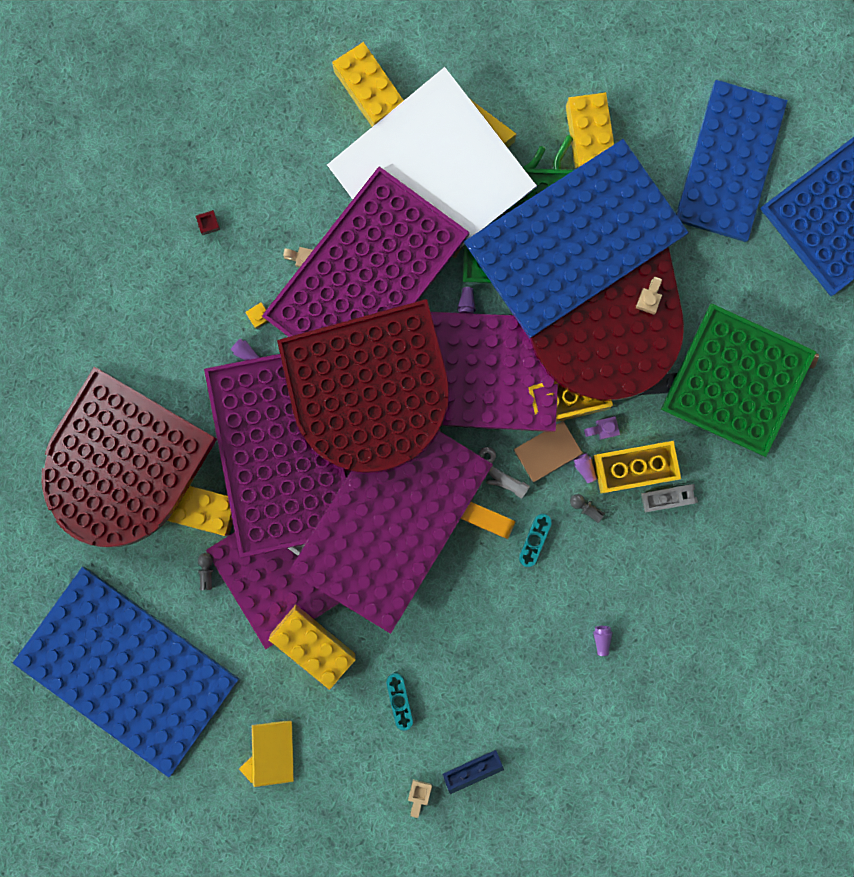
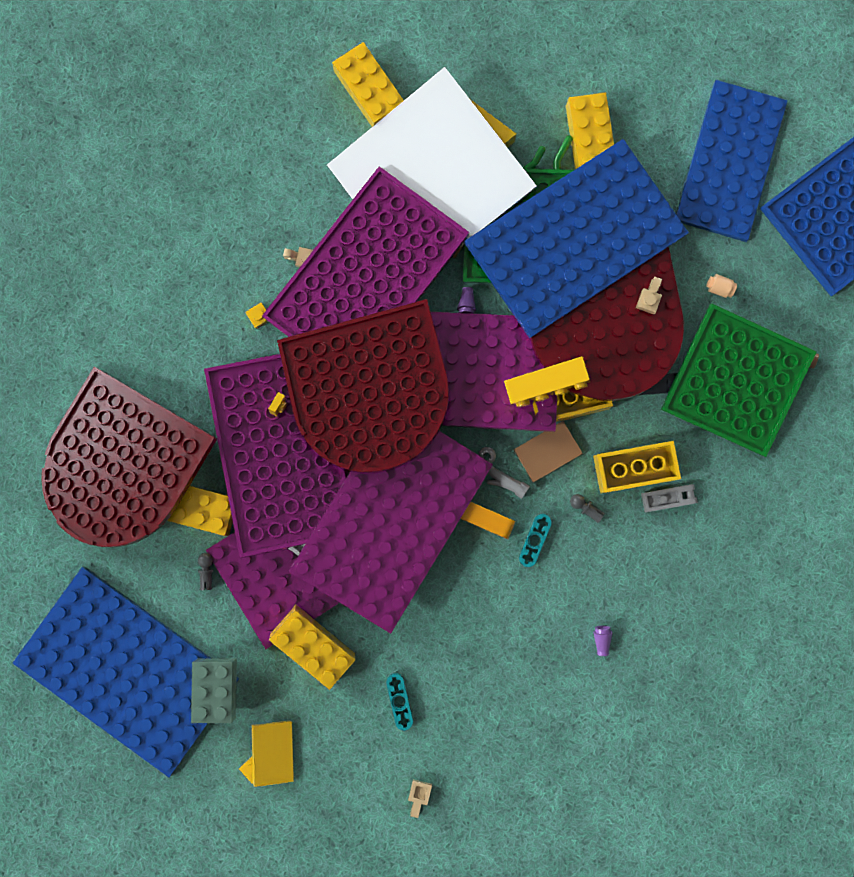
dark red plate [196,210,220,235] -> none
medium lavender cone [231,338,260,361] -> none
dark blue plate [443,750,504,794] -> none
medium lavender cone [573,453,597,483] -> none
medium lavender plate [584,416,620,440] -> none
none -> sand green brick [191,658,237,723]
none -> yellow plate [268,392,287,417]
none -> yellow brick [504,357,591,407]
none -> light nougat brick [706,274,737,298]

